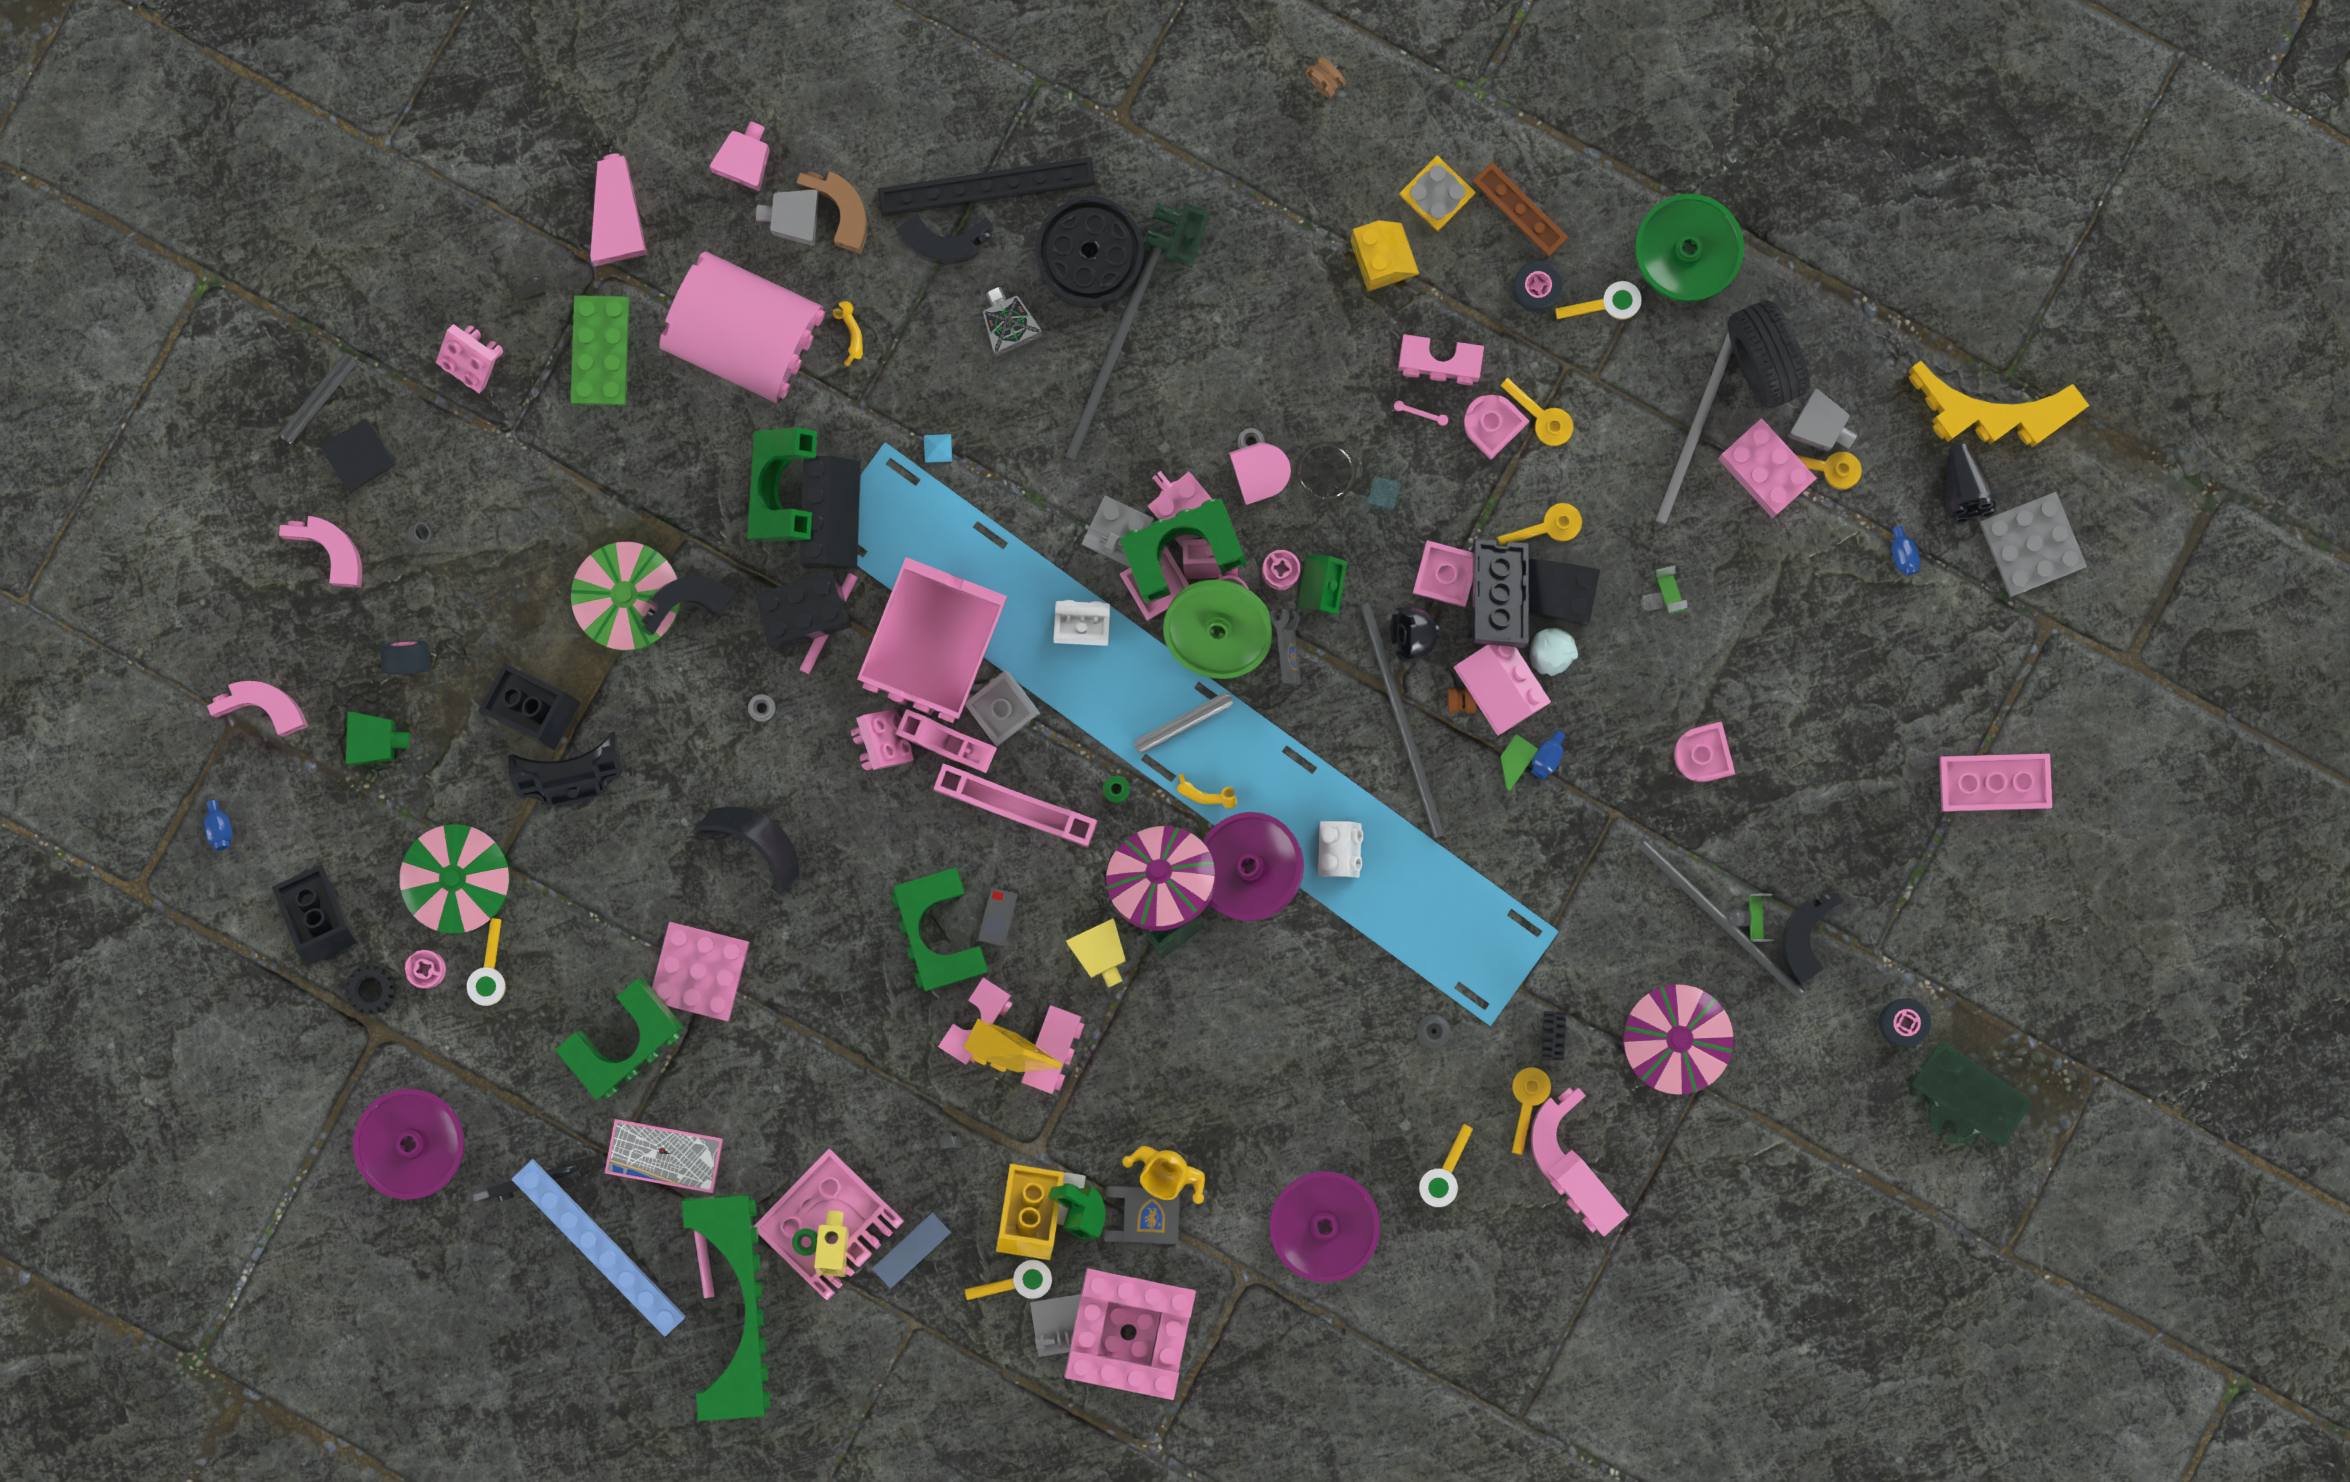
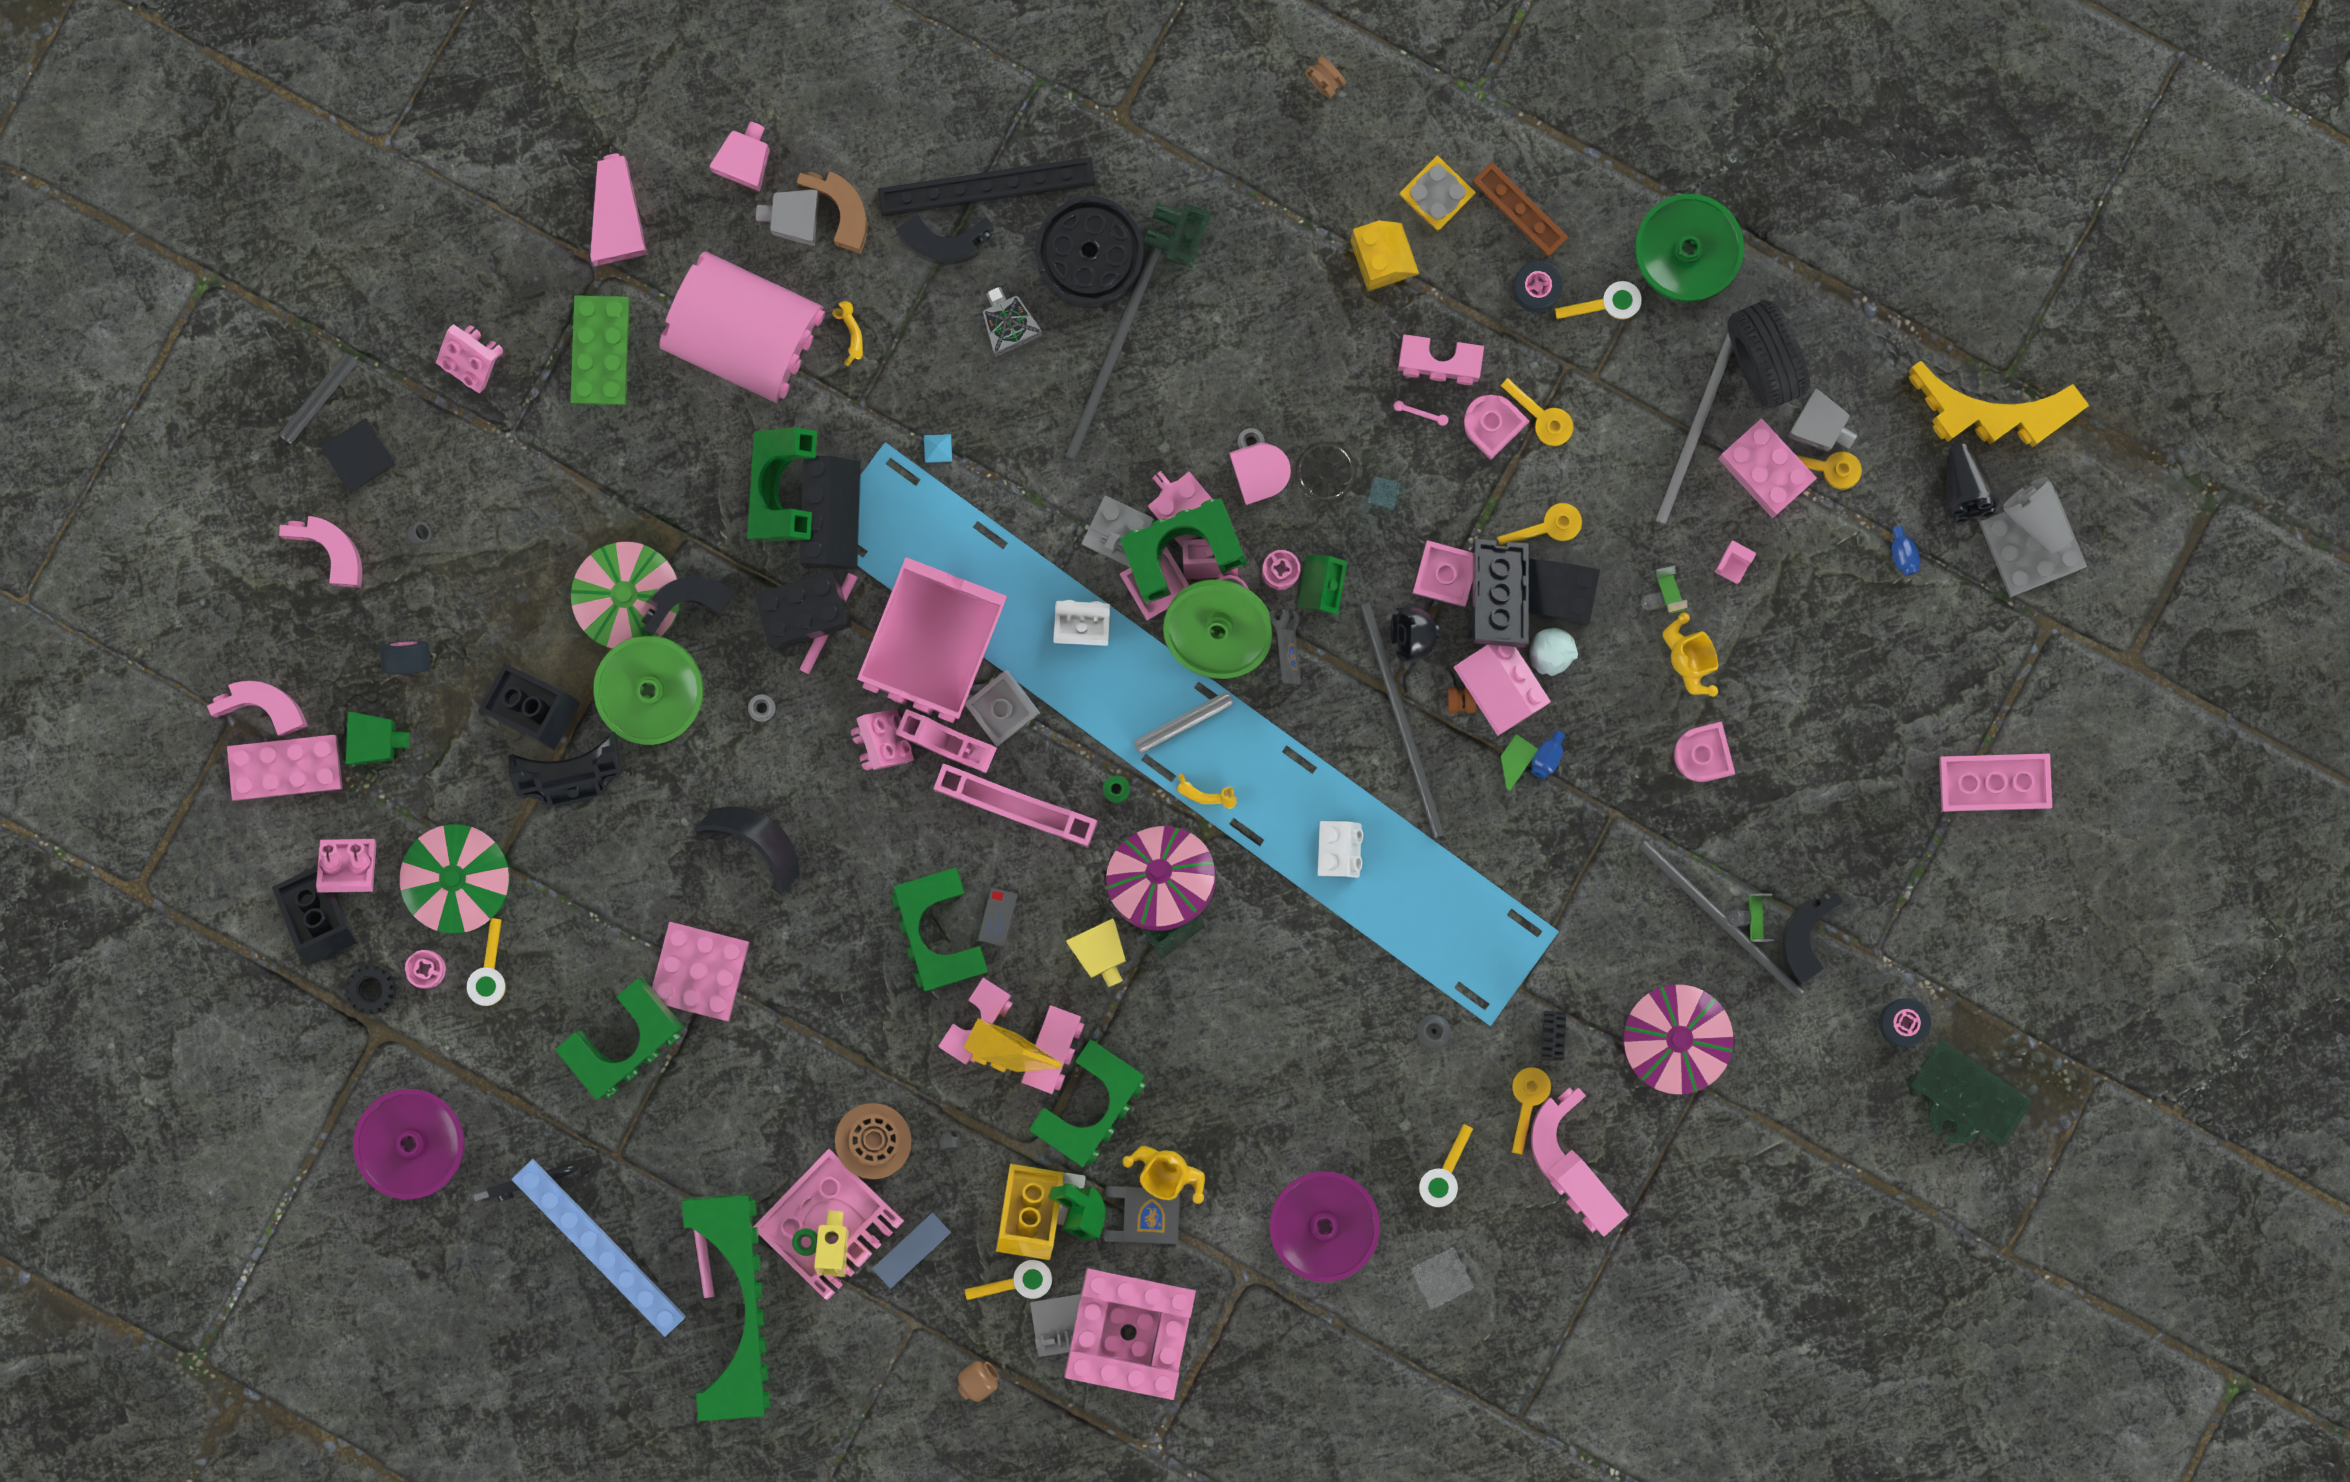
blue plant [204,800,232,851] -> none
tile [605,1119,723,1193] -> none
magenta dish [1202,812,1304,921] -> none
none -> bright pink plate [227,735,342,801]
none -> bright pink plate [316,839,376,892]
none -> bright green dish [594,635,704,745]
none -> medium nougat wheel [835,1103,911,1179]
none -> medium nougat head [957,1361,999,1402]
none -> green arch [1029,1039,1146,1167]
none -> clear piece [1411,1247,1474,1309]
none -> yellow piece [1663,612,1718,697]
none -> bright pink panel [1714,540,1756,584]
none -> light grey cone [2003,477,2073,554]

